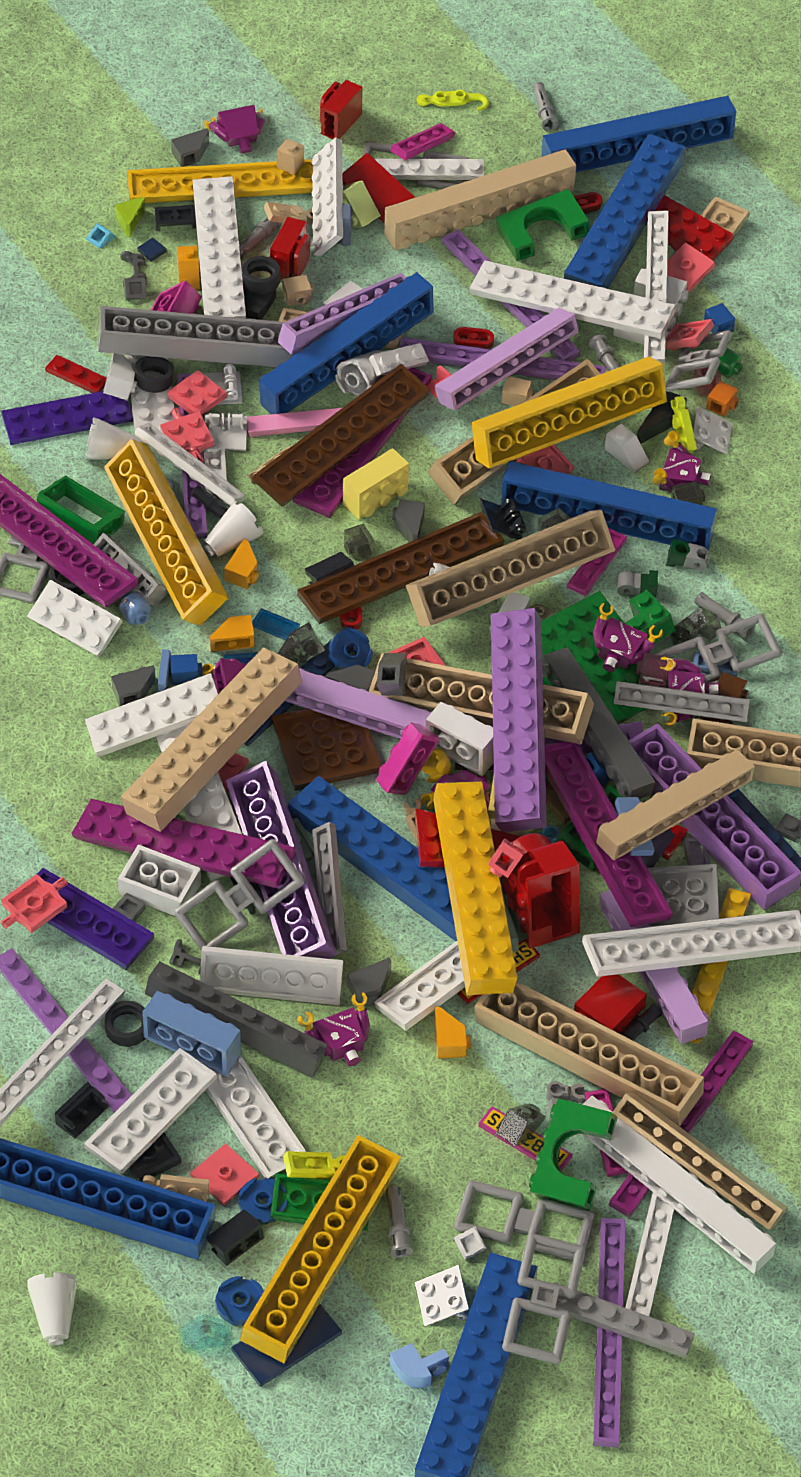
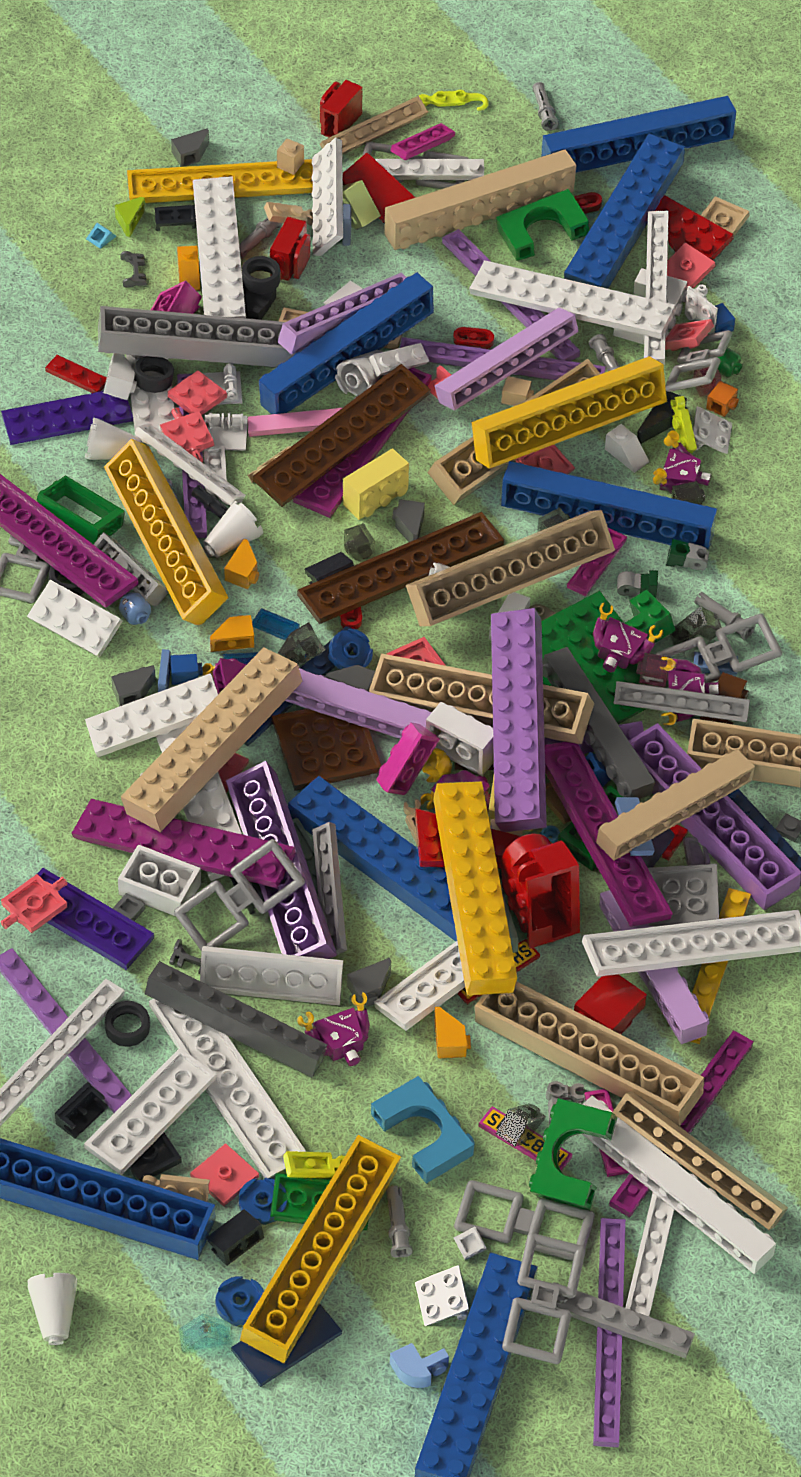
dark grey plate [123,277,147,300] -> none
dark blue tile [138,238,166,262] -> none
medium blue brick [143,991,241,1077] -> none
magenta torso [204,105,265,154] -> none
tan brick [282,275,314,306] -> none
dark grey slope [377,653,407,696] -> none
black hinge [479,498,526,540] -> none
coral brick [488,838,524,878] -> none
black pin [620,1003,663,1041] -> none
none -> tan plate [320,96,428,155]
none -> dark azure arch [371,1076,475,1184]
none -> white hinge [685,284,718,334]

